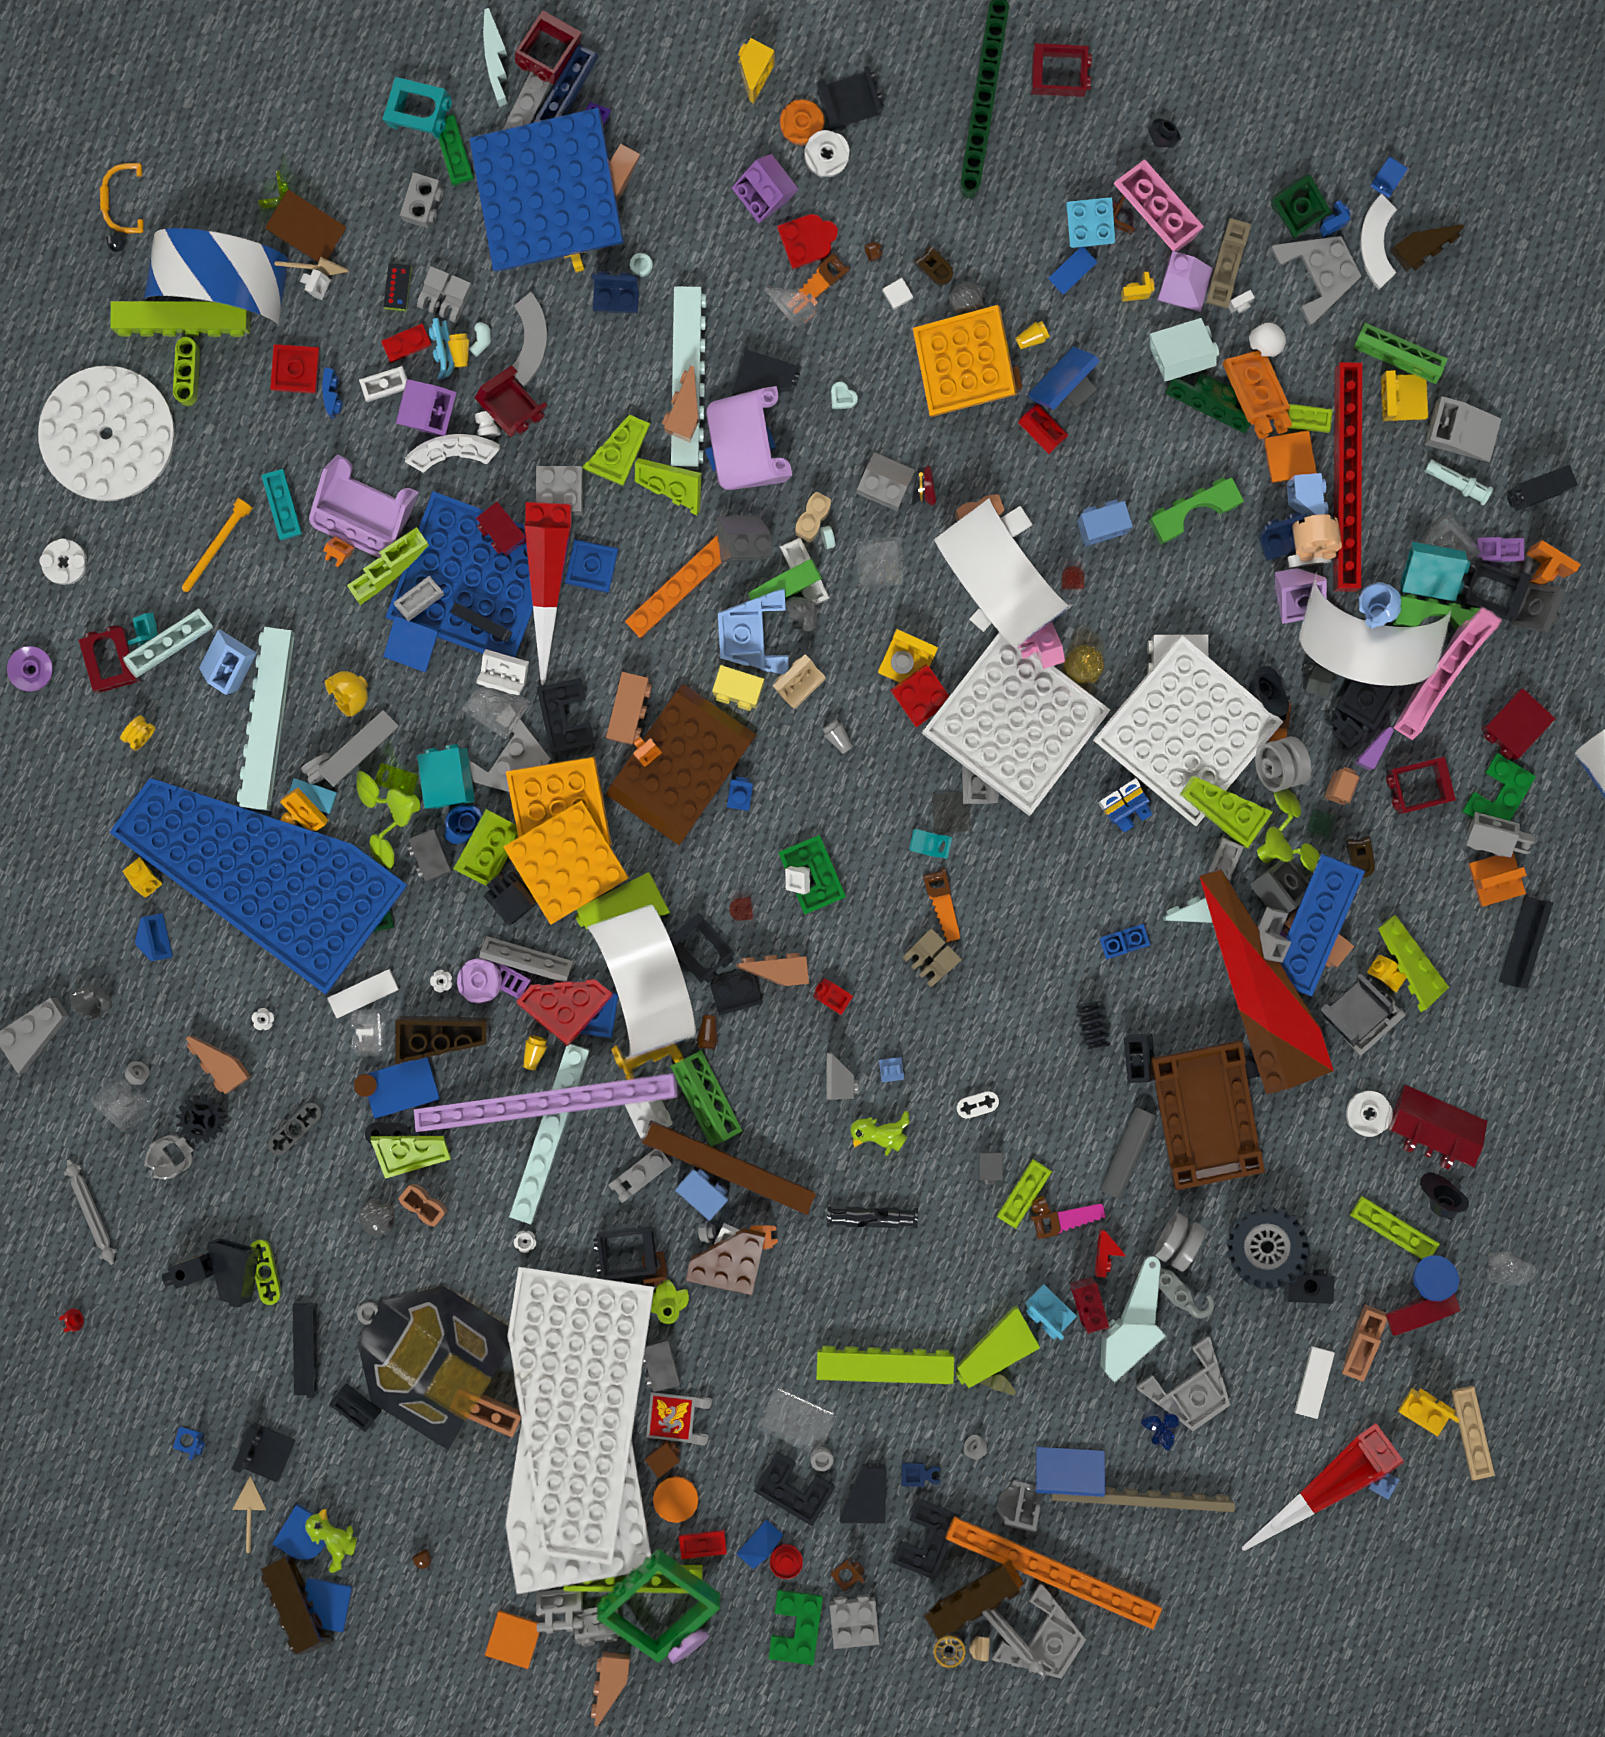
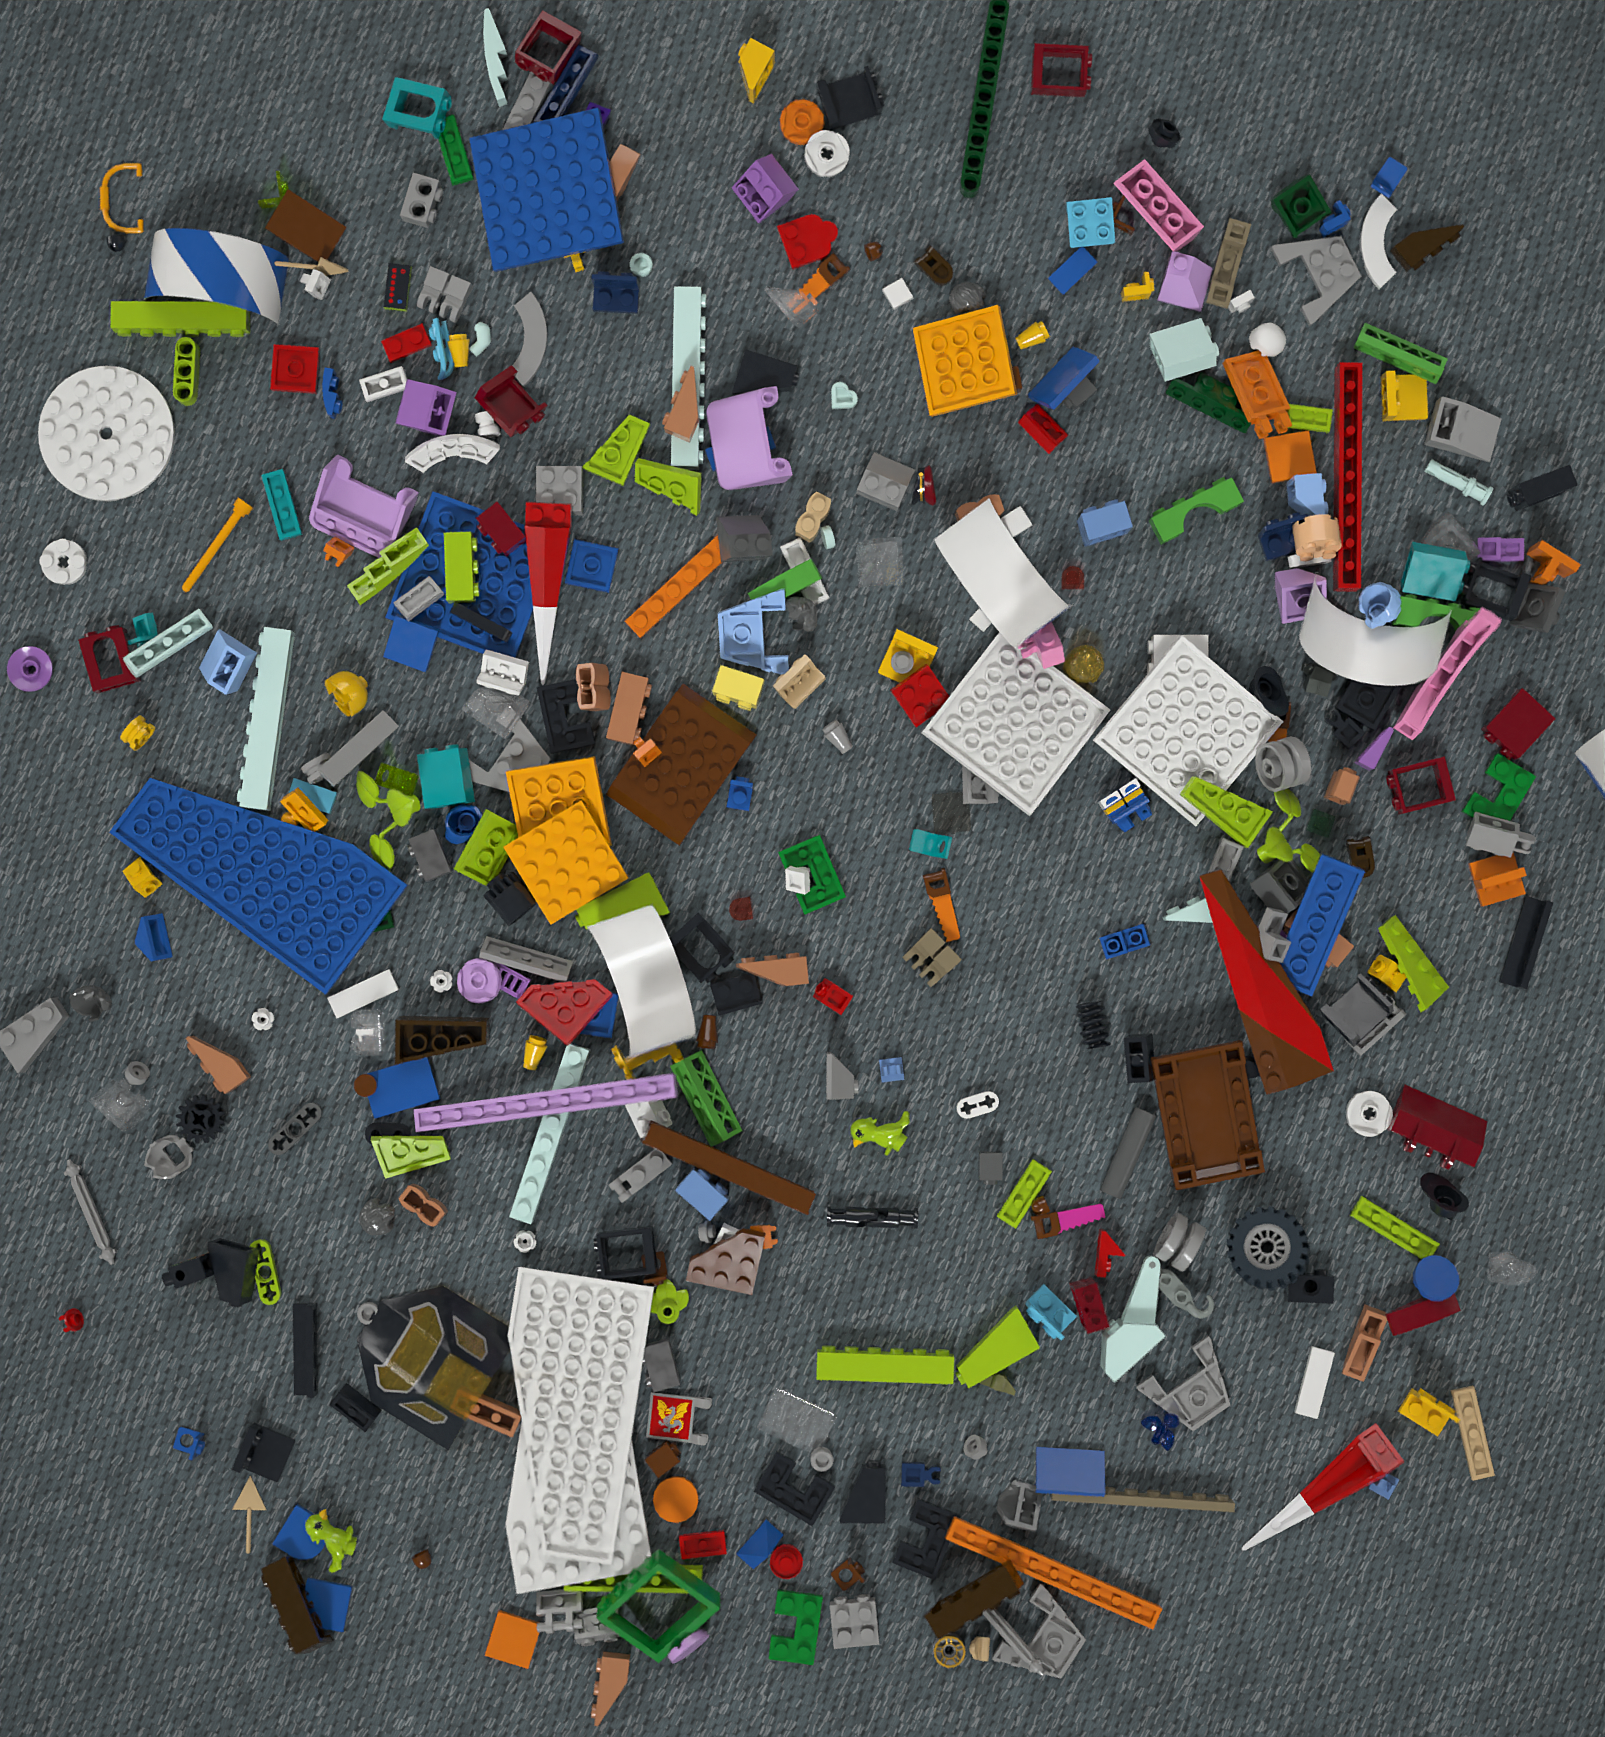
none -> lime brick [444,532,480,603]
none -> nougat brick [576,663,611,711]

